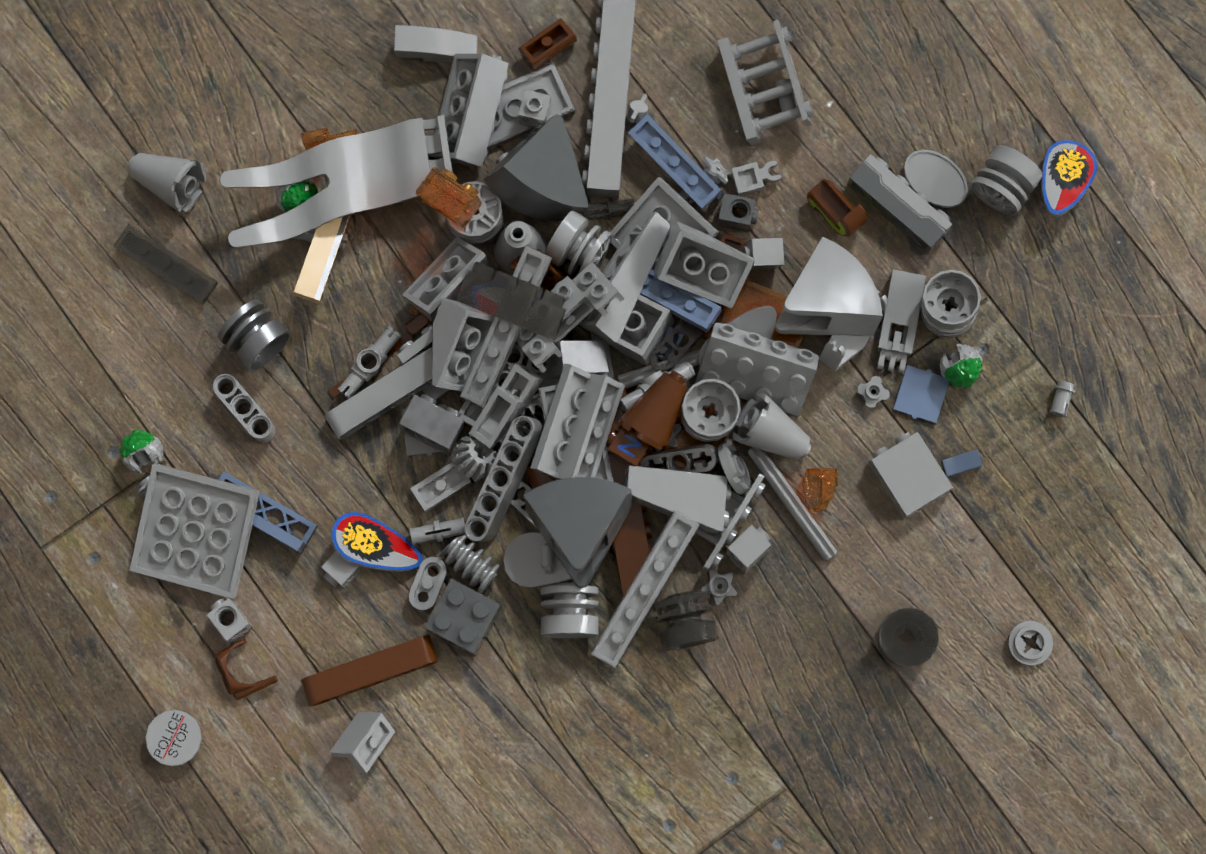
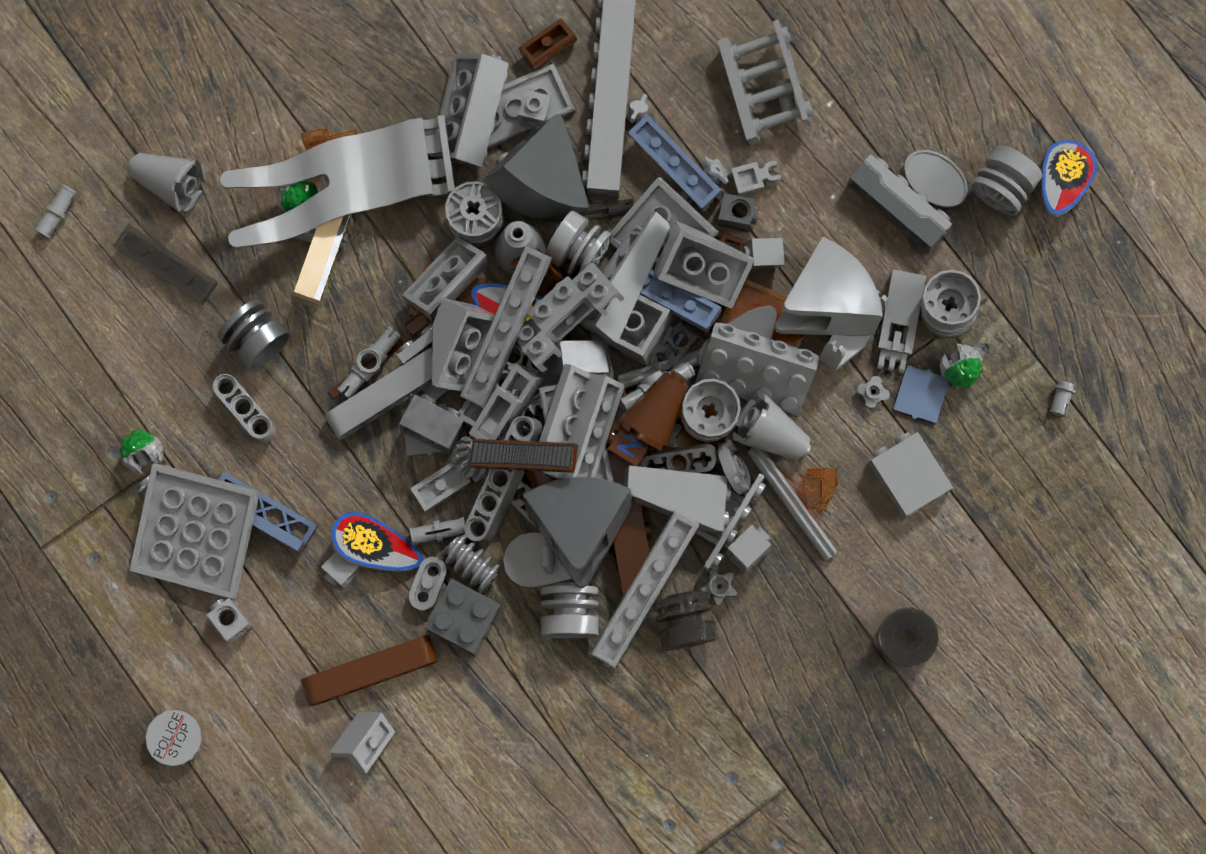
reddish brown helmet [214,639,278,700] -> none
light grey slope [394,25,477,62] -> none
clear orange brick [416,167,482,229] -> none
clear smoke windscreen [457,262,566,340] -> none
reddish brown animal [807,179,867,237] -> none
sand blue piece [942,449,982,477] -> none
light grey gear [1008,621,1053,666] -> none
none -> light grey pin [34,184,77,238]
none -> tile [469,439,578,473]

